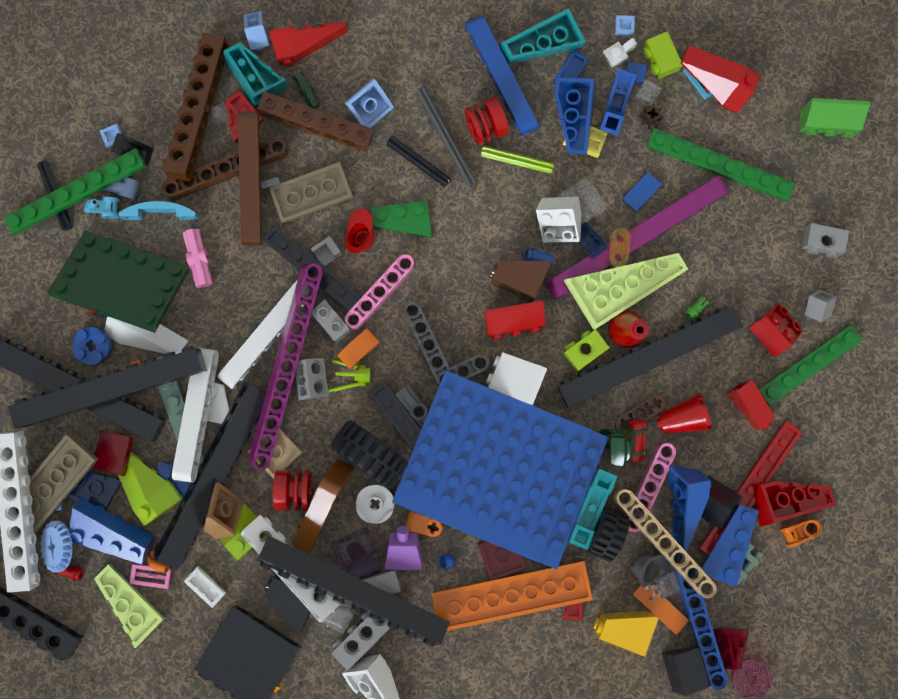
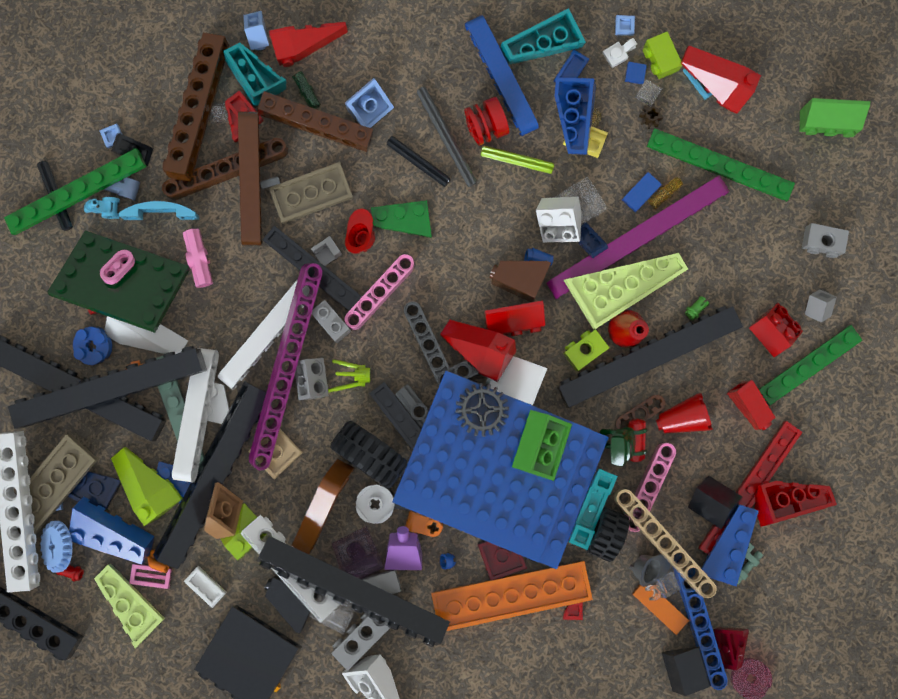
dark red tile [92,430,134,476] -> none
red wheel [273,470,314,511] -> none
orange slope [337,328,380,369] -> none
yellow slope [593,611,659,657] -> none
blue arch [600,68,637,135] -> none
clear yellow plate [608,228,631,267] -> none
blue wedge [668,465,711,552] -> none
orange piece [779,518,822,548] -> none
none -> bright pink plate [100,250,135,284]
none -> red wedge [440,320,516,382]
none -> dark grey gear [455,383,509,437]
none -> bright green slope [512,410,572,481]
none -> clear yellow axle [648,177,683,209]

